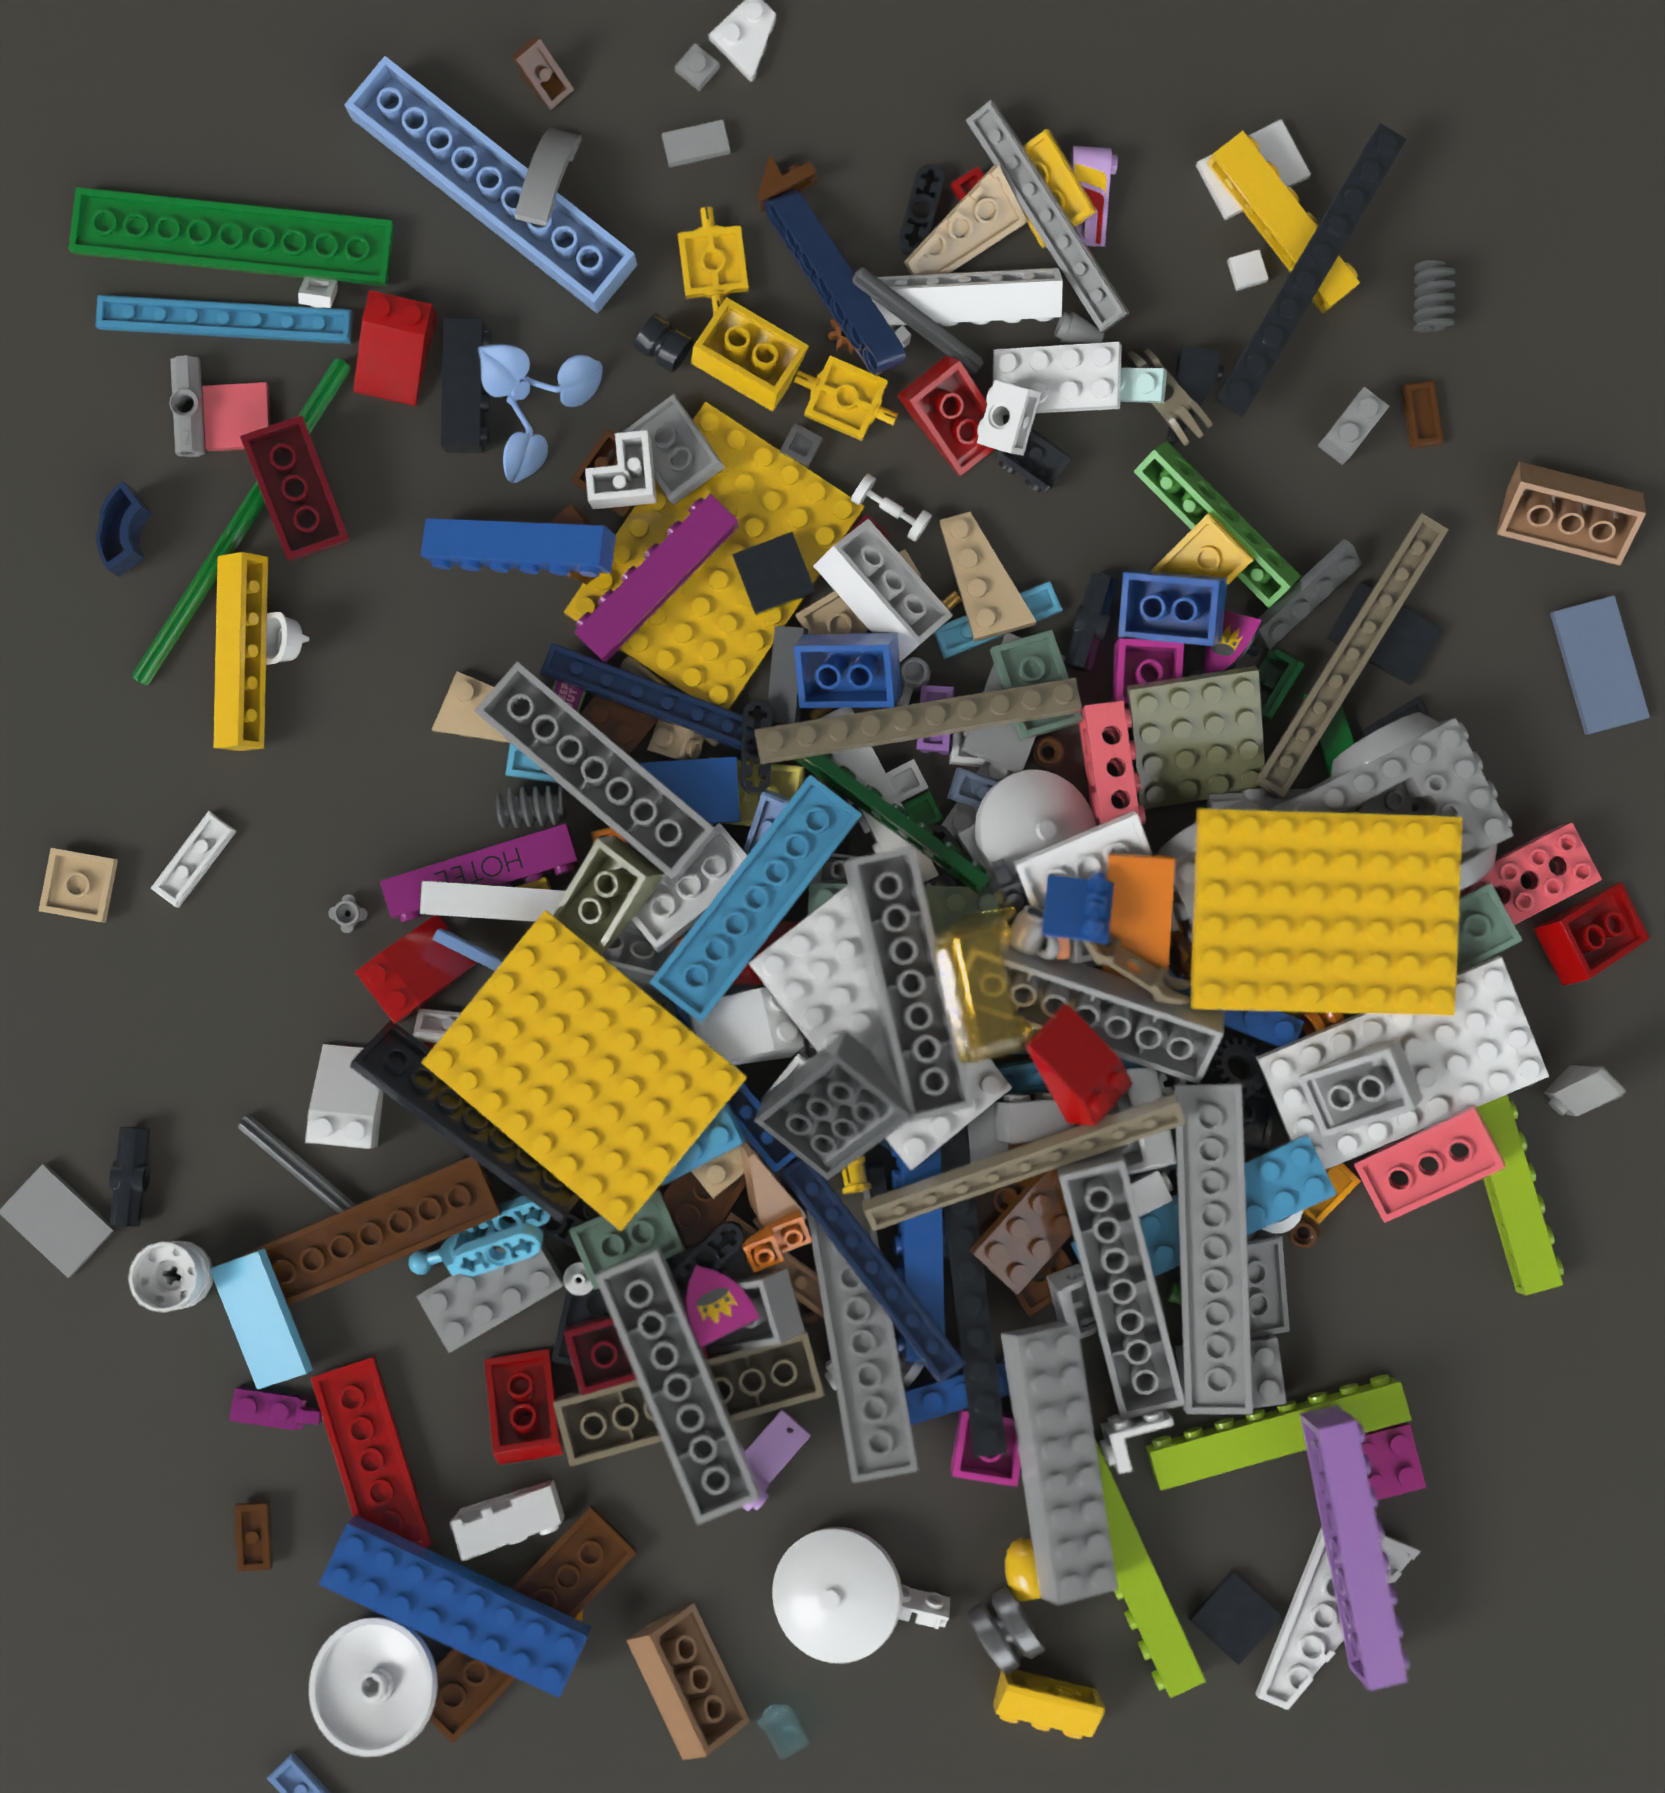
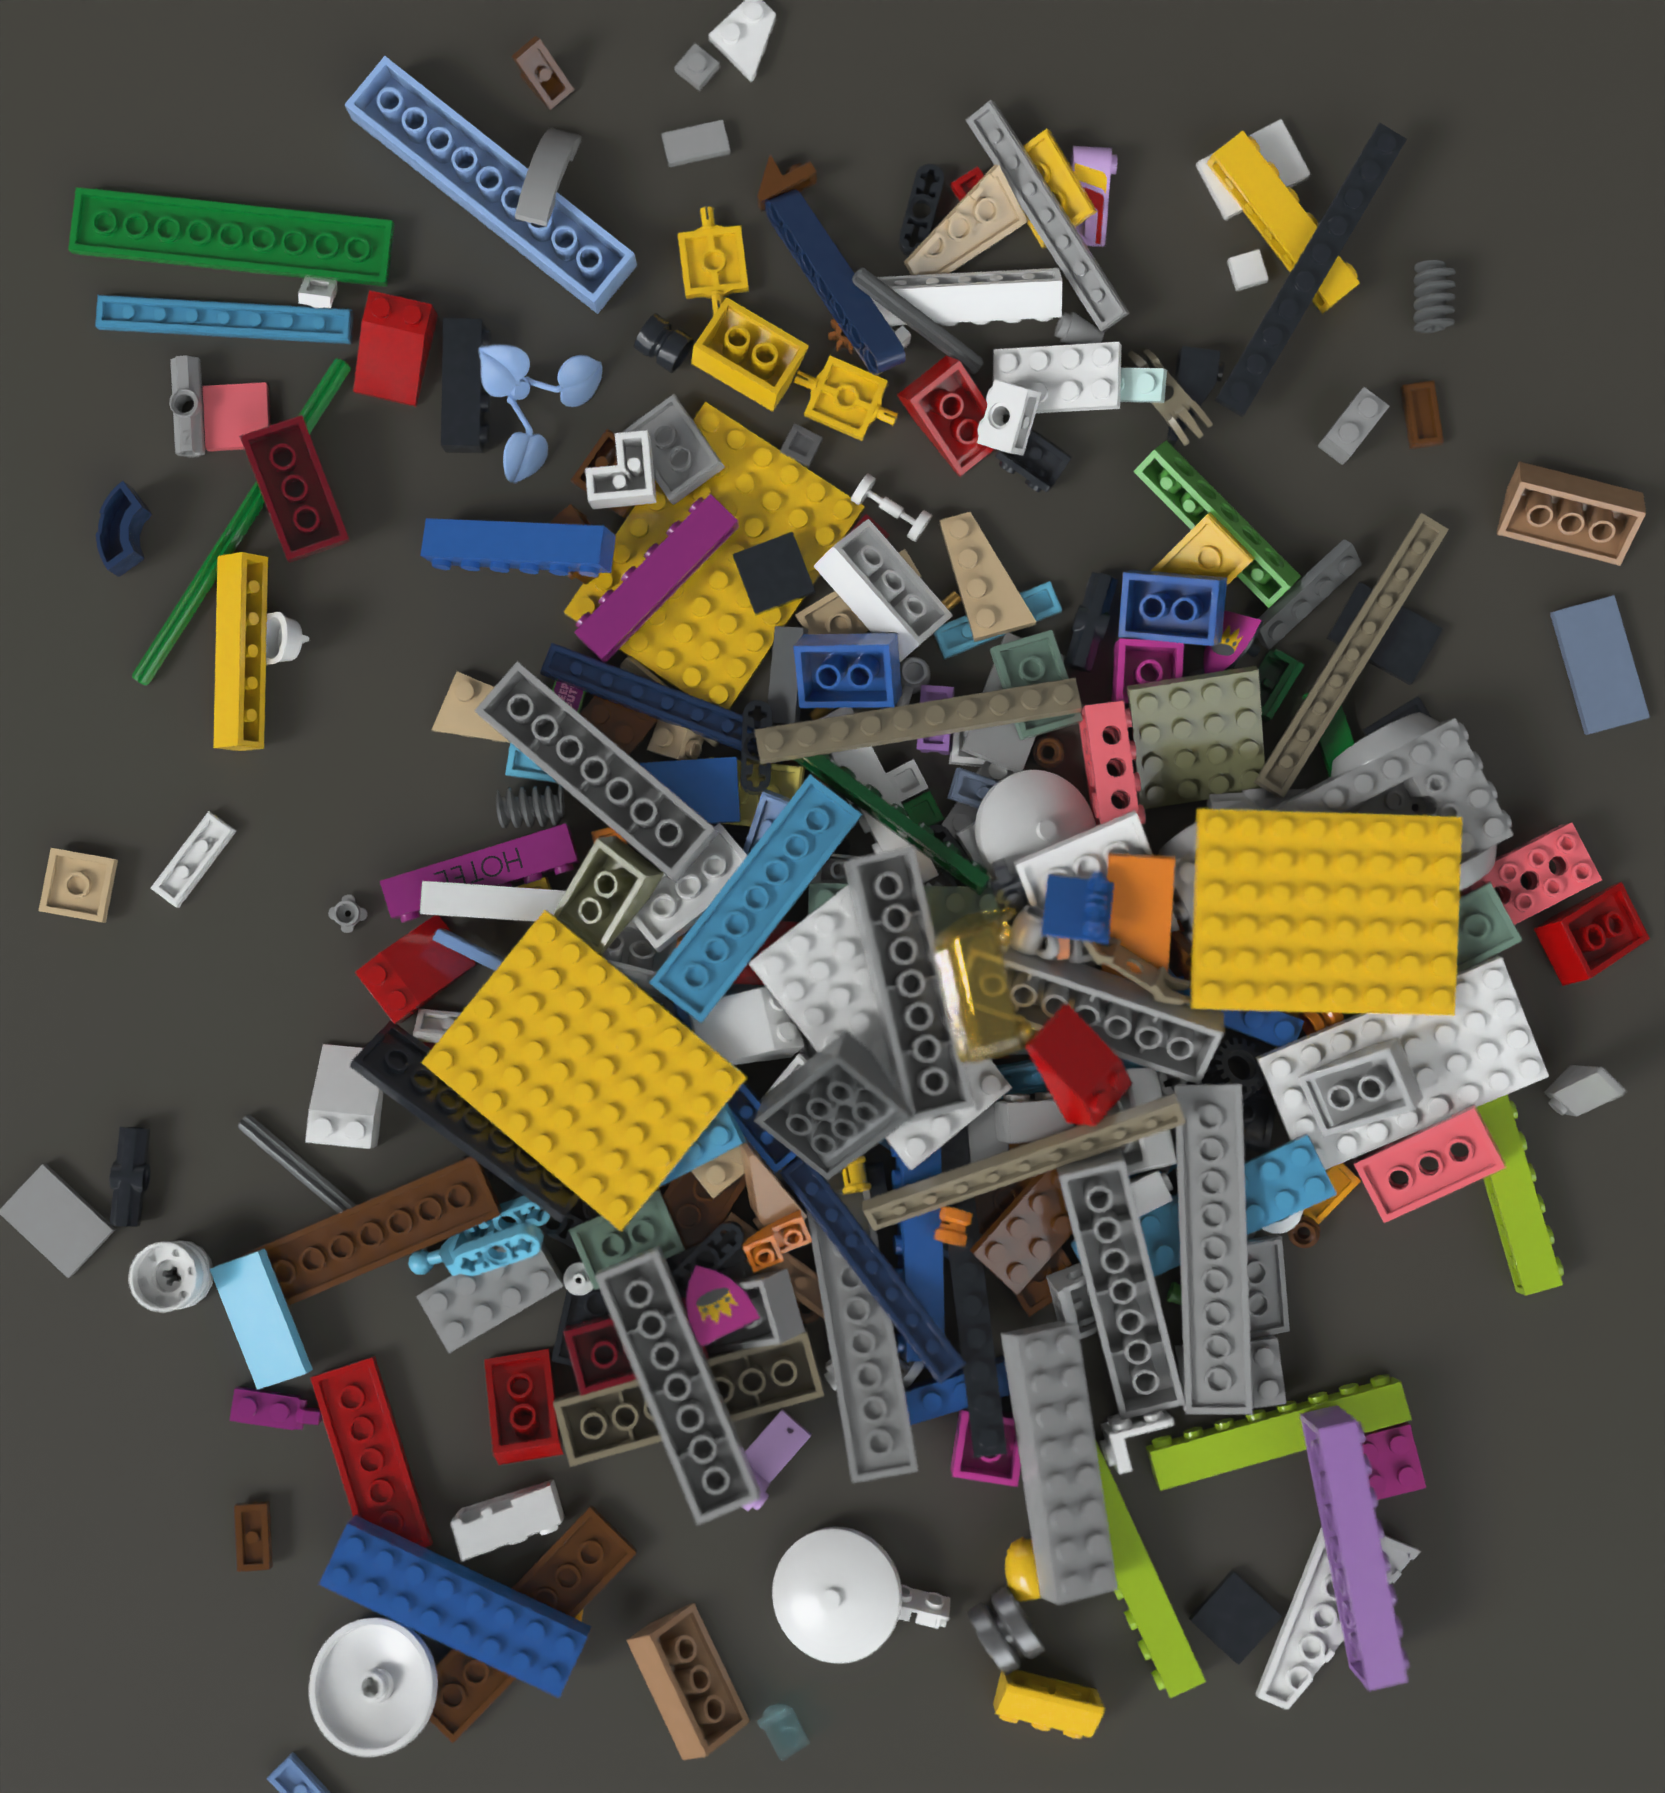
none -> orange wheel [934,1207,973,1247]

